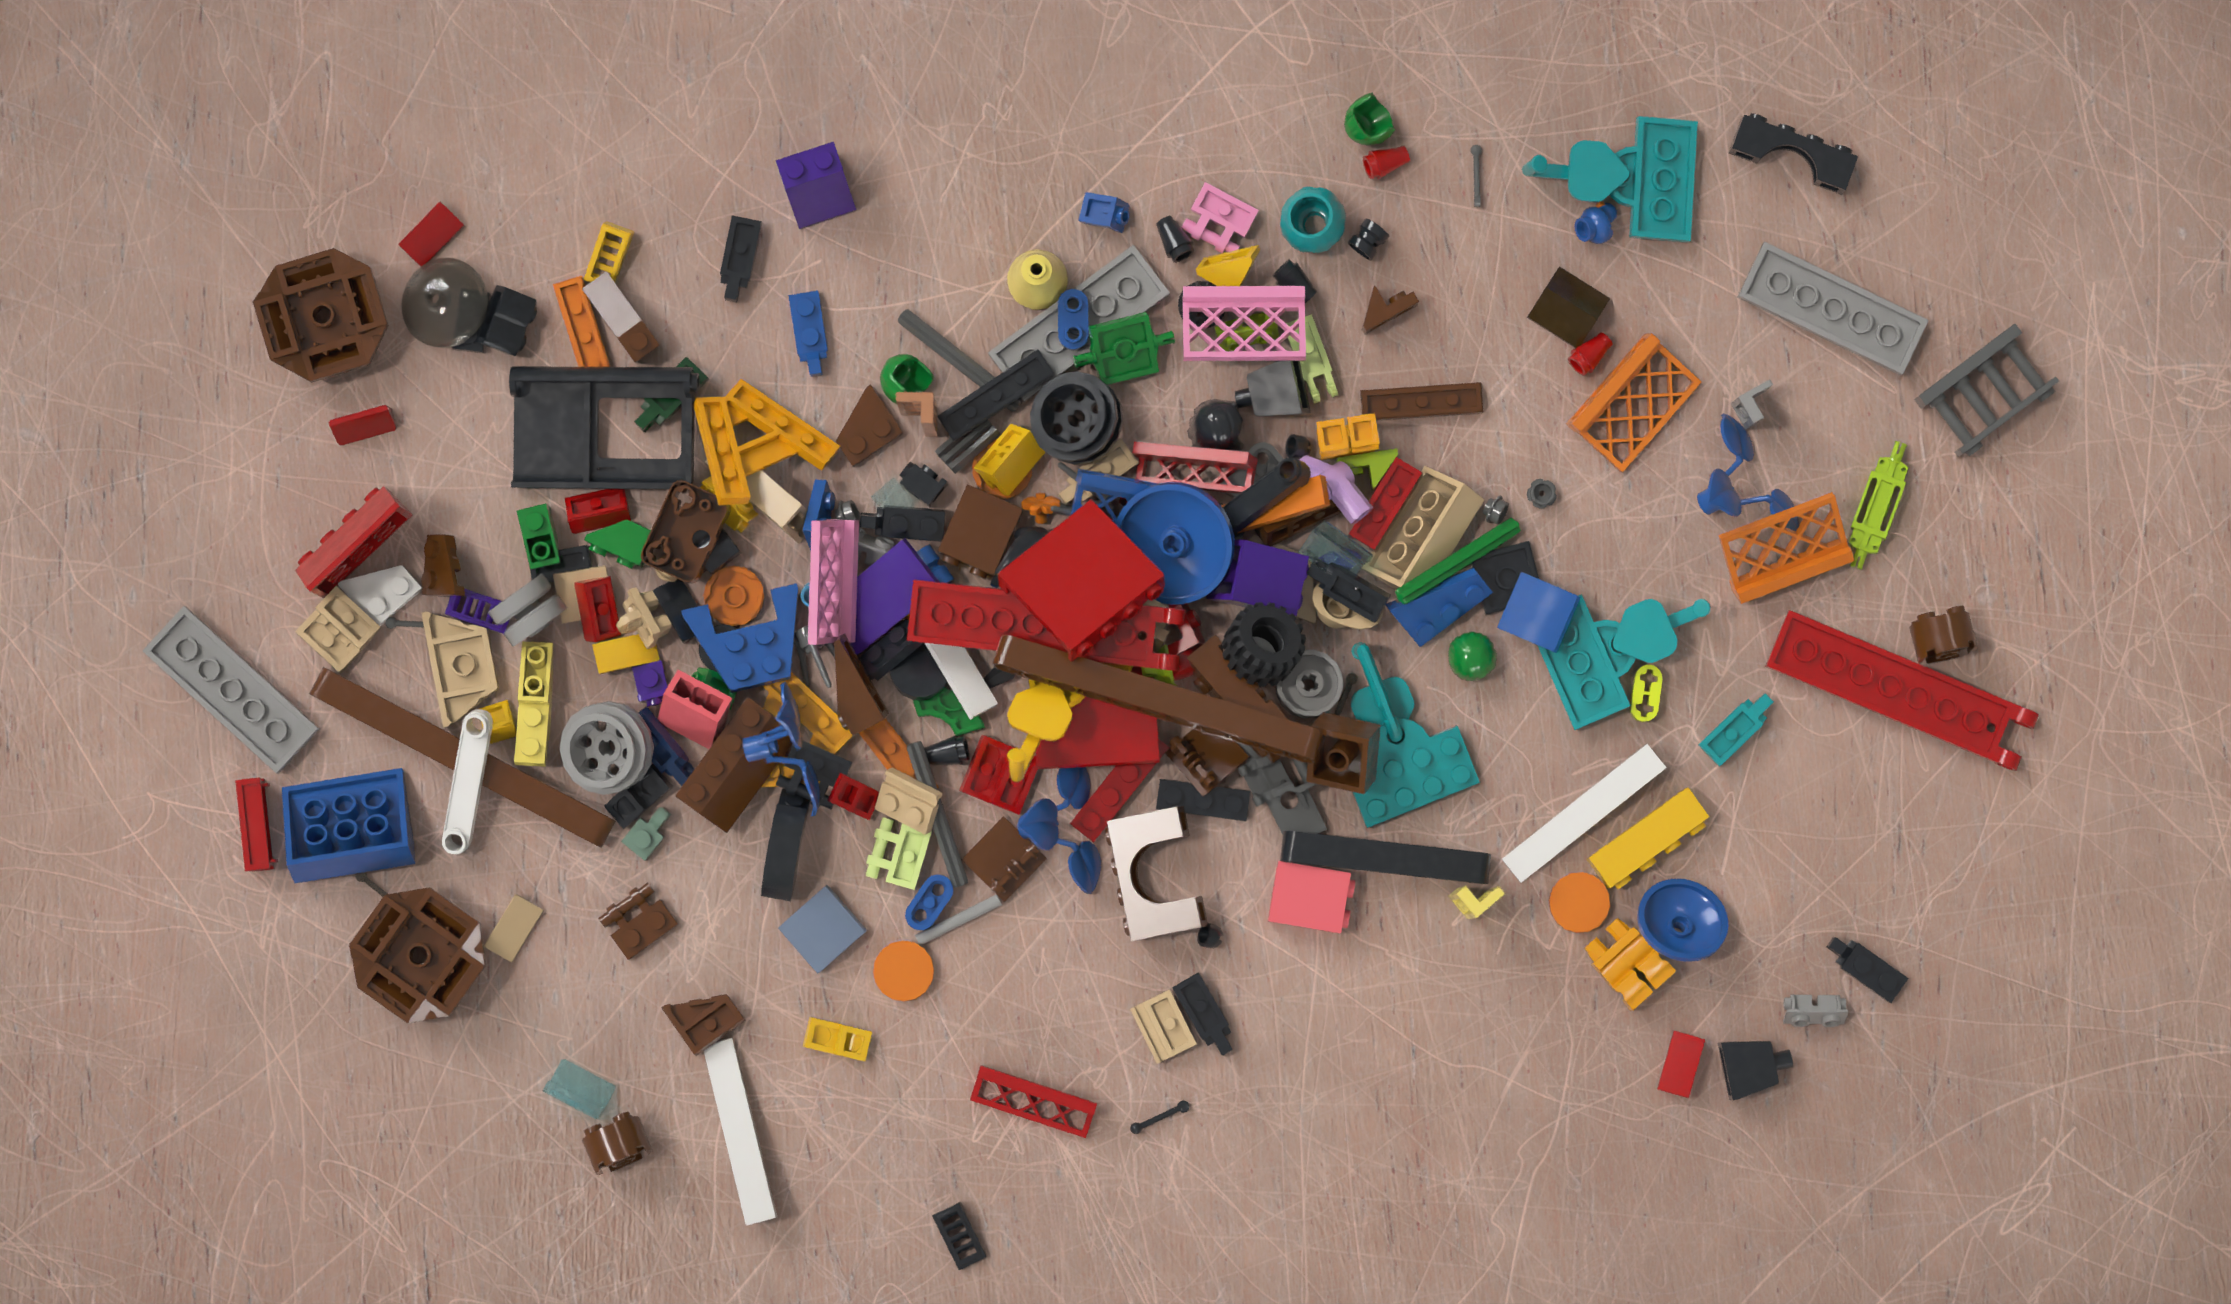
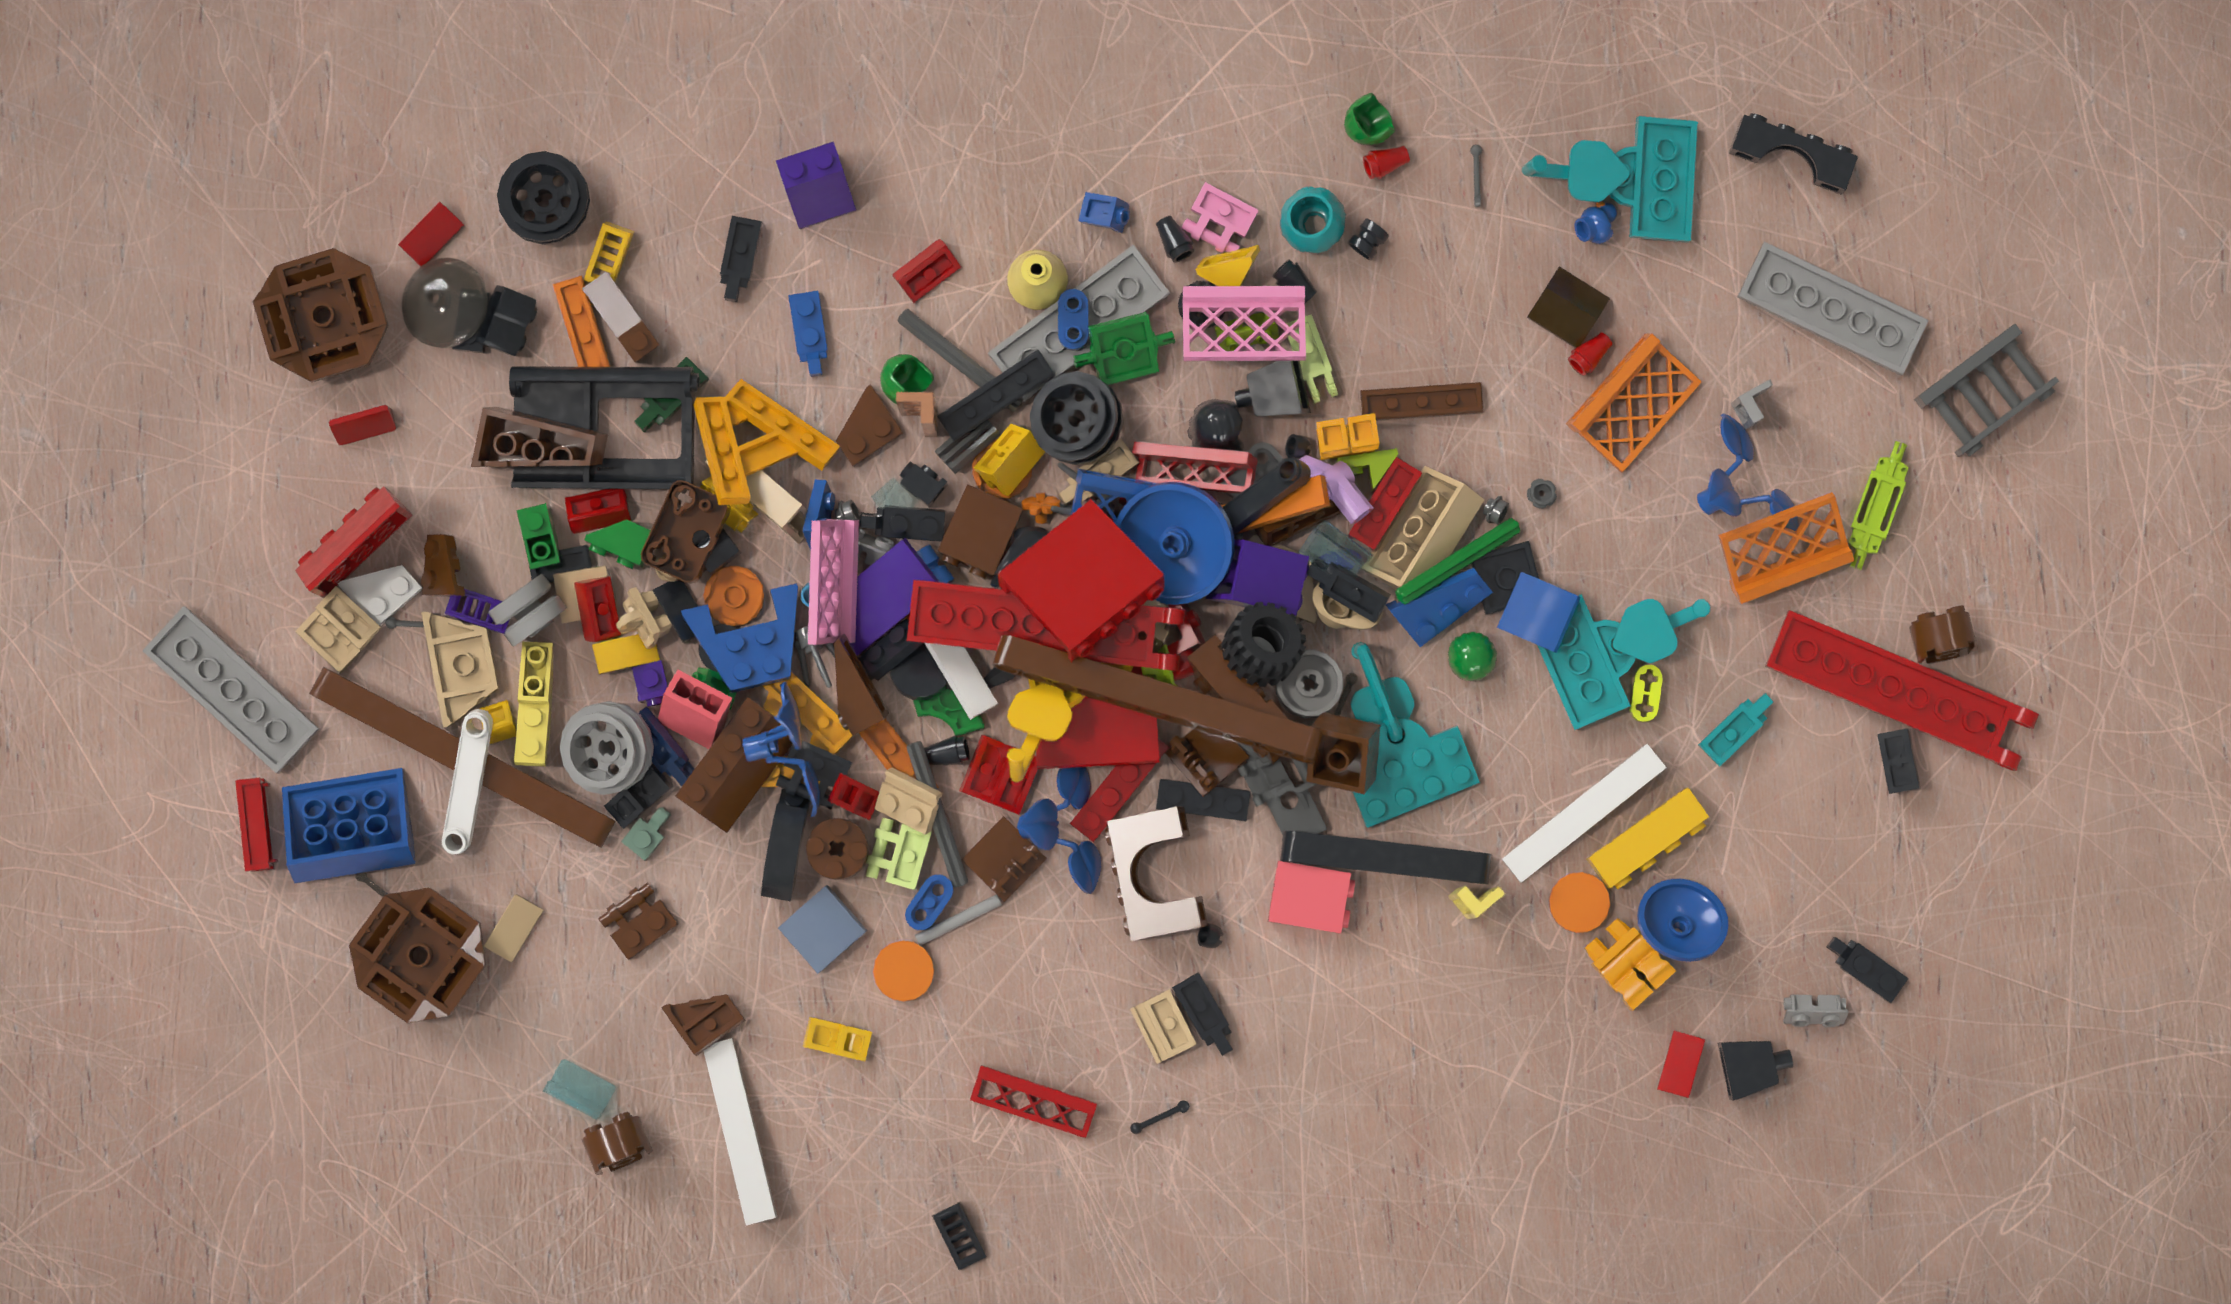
reddish brown slope [1362,285,1419,335] -> none
none -> reddish brown wedge [471,407,608,467]
none -> black wheel [497,151,590,245]
none -> reddish brown brick [806,818,869,880]
none -> red slope [892,239,961,303]
none -> black hinge [1877,728,1921,794]

